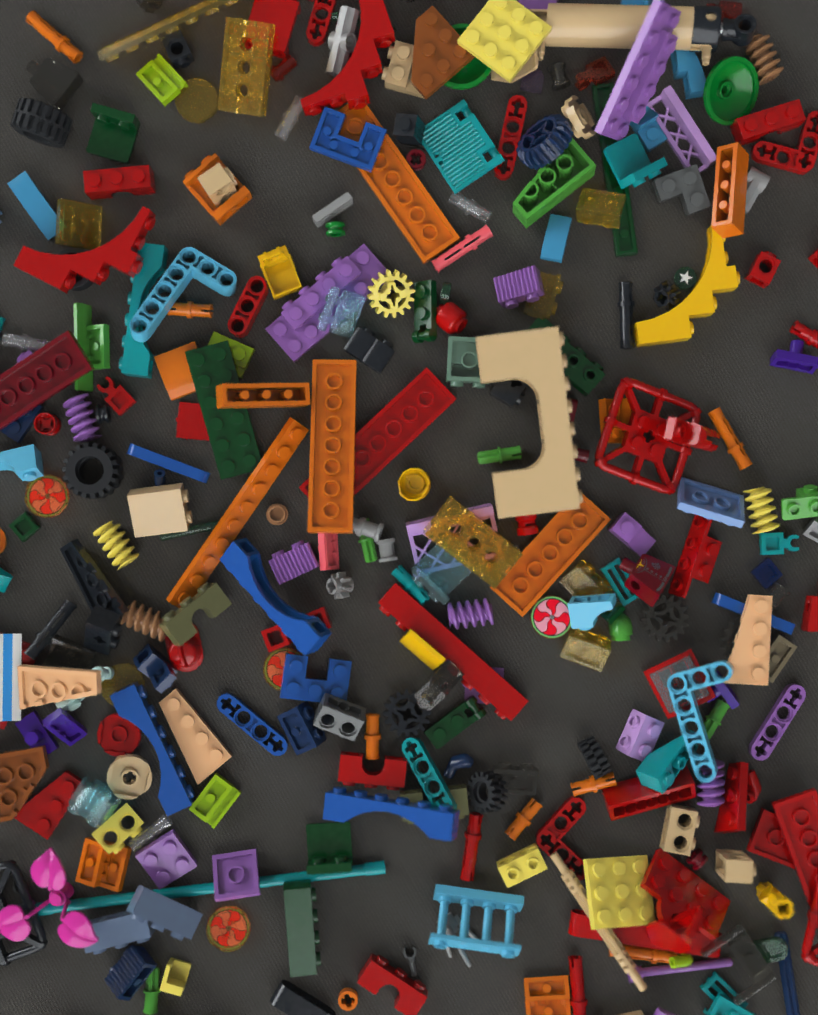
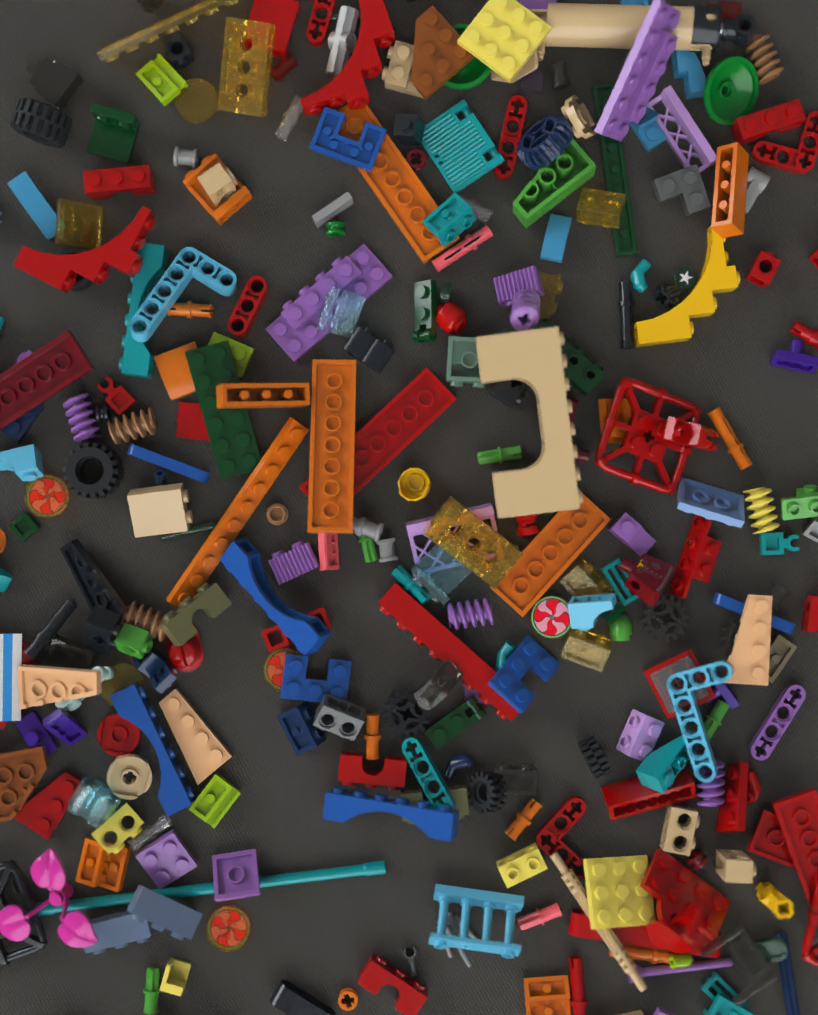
clear pin [2,332,49,352] -> none
orange pin [26,10,83,64] -> none
red wheel [34,412,62,436] -> none
bright green bracket [73,302,110,392] -> none
light yellow piece [93,521,139,570] -> none
dark blue brick [104,945,157,1001] -> none
blue beam [217,693,289,756] -> none
yellow piece [257,245,302,300] -> none
dark green brick [284,879,321,977] -> none
dark green bracket [306,821,353,875] -> none
light grey gear [326,572,354,599] -> none
light yellow gear [367,269,415,318] -> none
yellow slope [399,629,445,670] -> none
red pin [460,812,483,881] -> none
orange pin [570,771,617,797] -> none
clear red plate [575,56,615,91] -> none
teal bracket [603,134,668,190] -> none
clear blue plate [750,558,783,589] -> none
none -> medium nougat piece [107,407,157,445]
none -> bright green brick [114,623,153,660]
none -> light grey bush [173,146,199,169]
none -> teal bracket [422,193,476,247]
none -> blue plate [487,635,561,714]
none -> teal arm [496,640,515,671]
none -> medium lavender piece [510,289,541,331]
none -> coral axle [517,902,562,930]
none -> teal arm [630,259,651,293]

